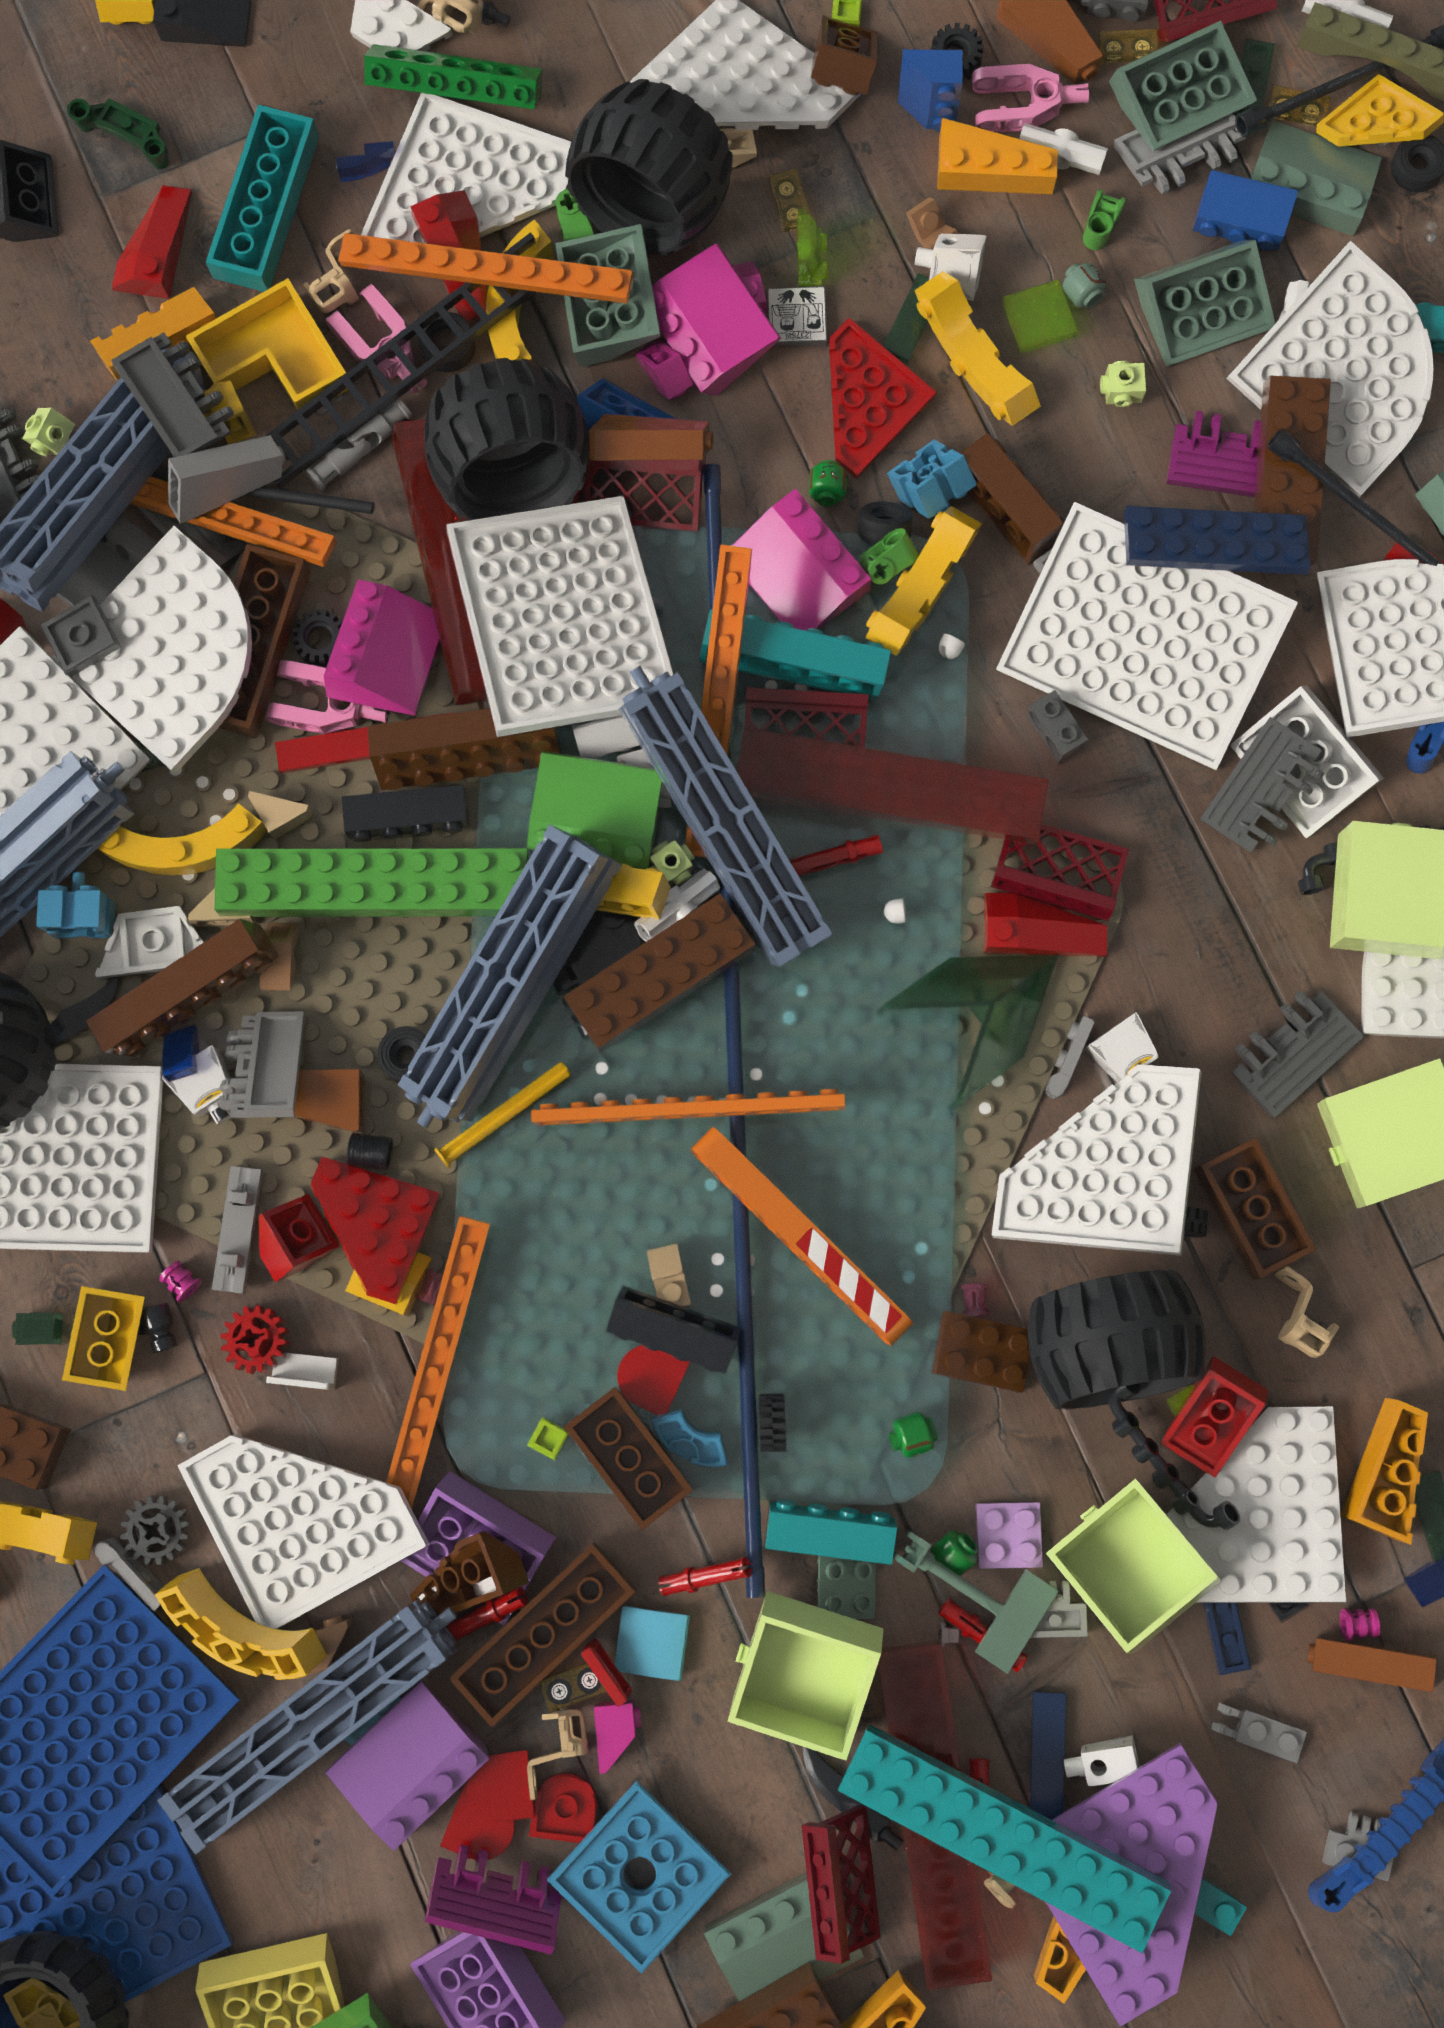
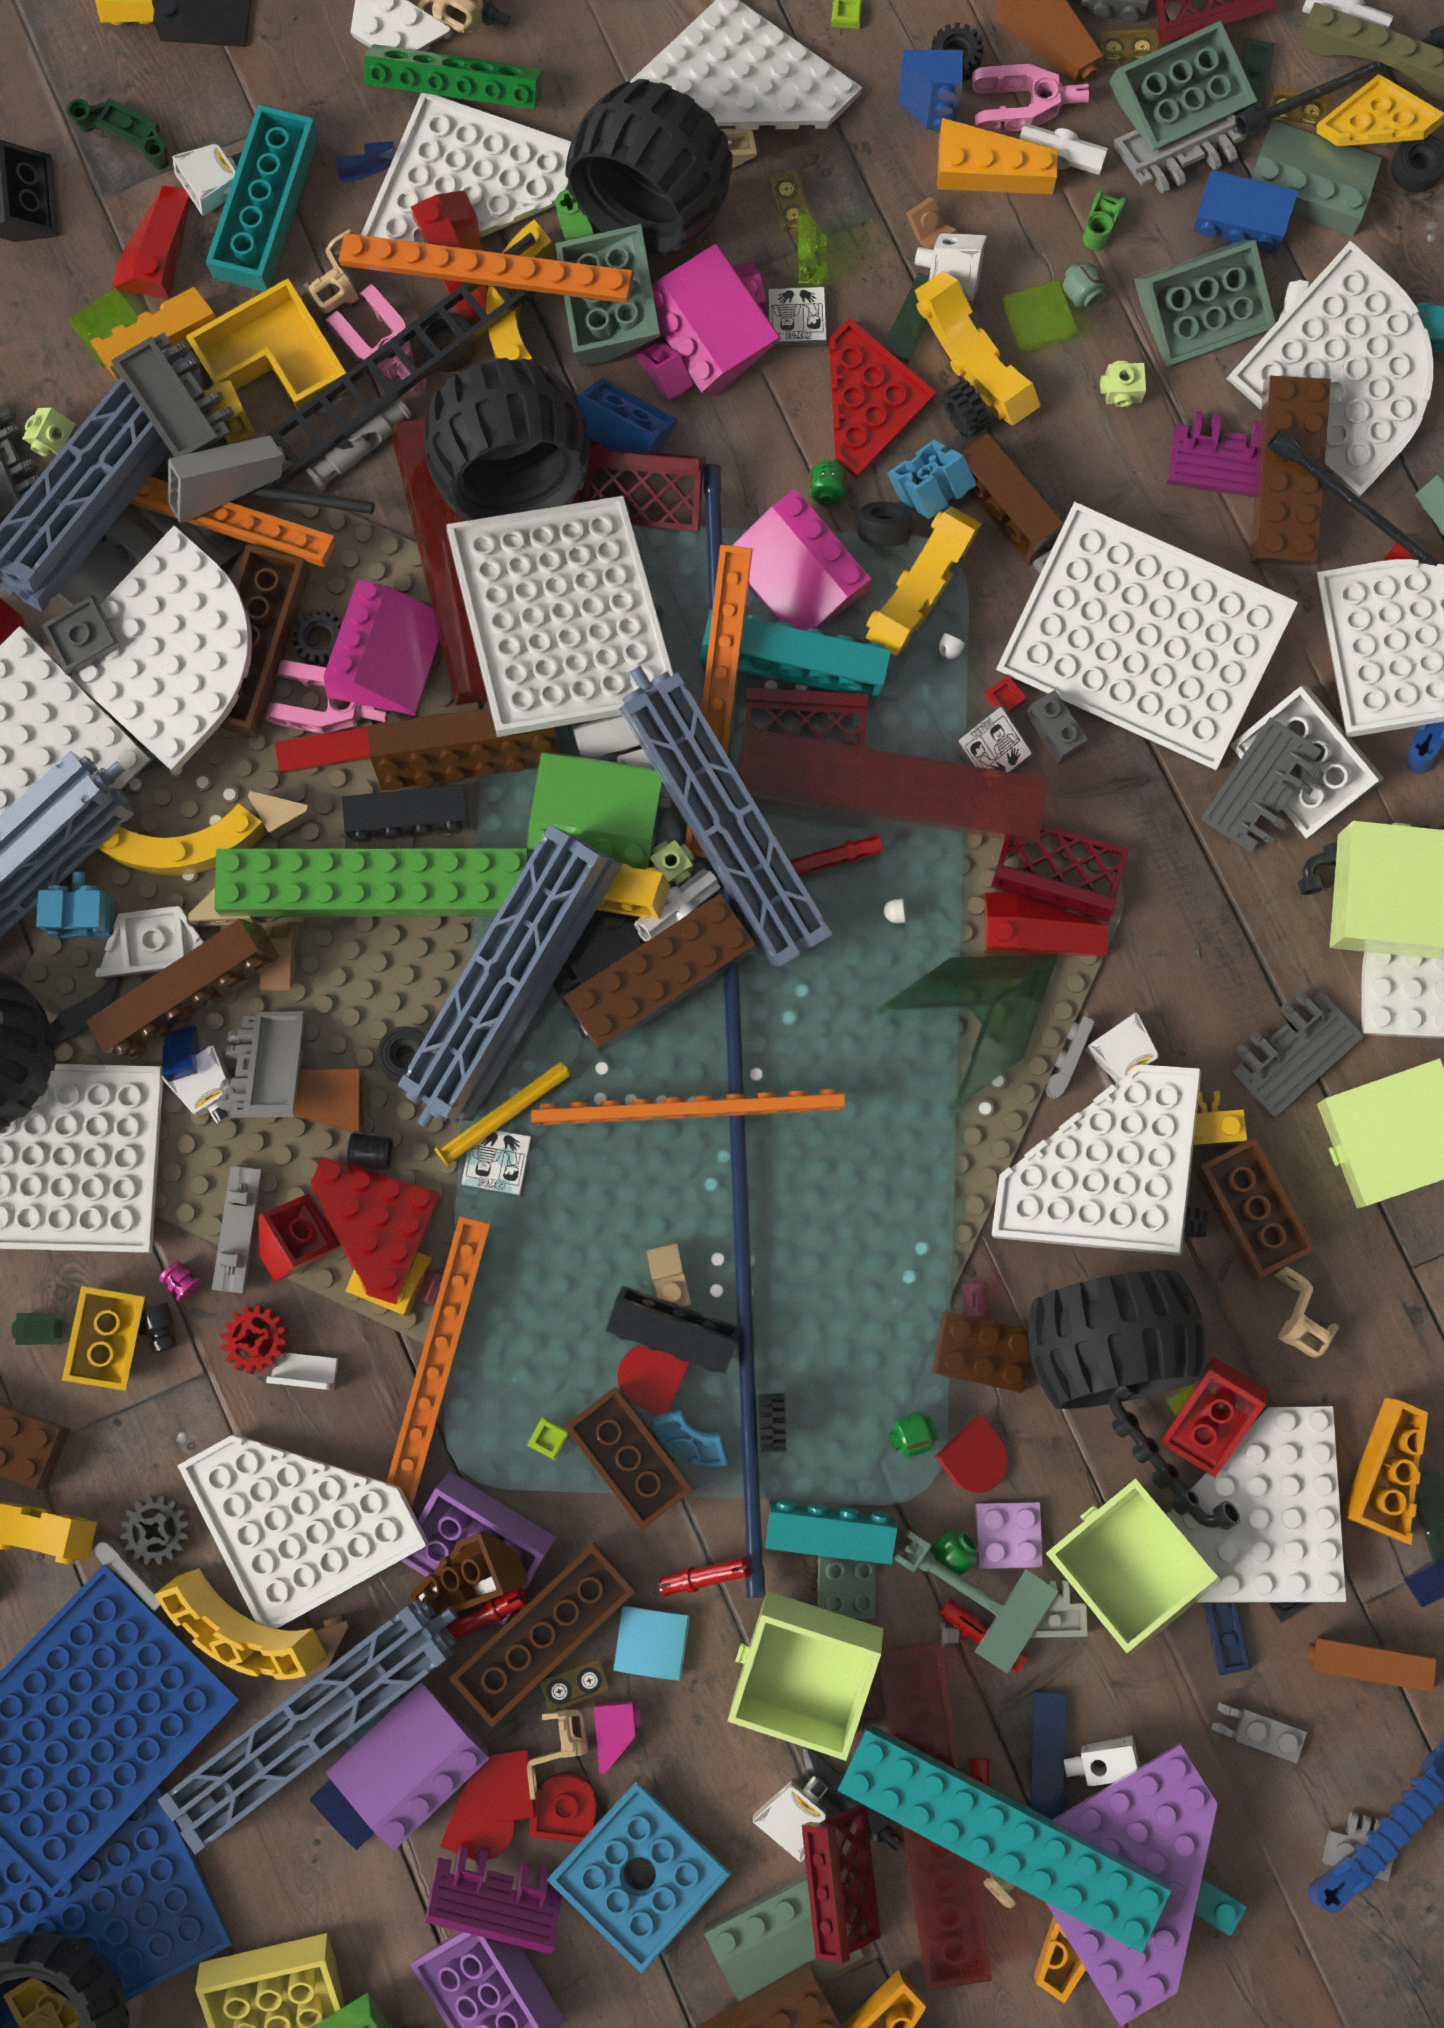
red tile [581,1638,632,1707] -> none
dark orange slope [589,414,714,461] -> none
orange beam [690,1127,913,1347] -> none
reddish brown slope [810,15,877,95] -> none
bright green piece [858,528,919,585] -> none
dark blue plate [1124,506,1311,575] -> none
dark pink bush [1339,1608,1380,1641] -> none
none -> clear neon green tile [67,287,138,368]
none -> white torso [172,144,242,216]
none -> clear blue slope [310,1779,374,1851]
none -> tile [459,1125,533,1197]
none -> white torso [752,1776,829,1862]
none -> red tile [934,1415,1007,1493]
none -> black tyre [941,379,991,439]
none -> tile [952,704,1034,790]
none -> red plate [983,675,1027,714]
none -> yellow brick [1193,1091,1247,1148]

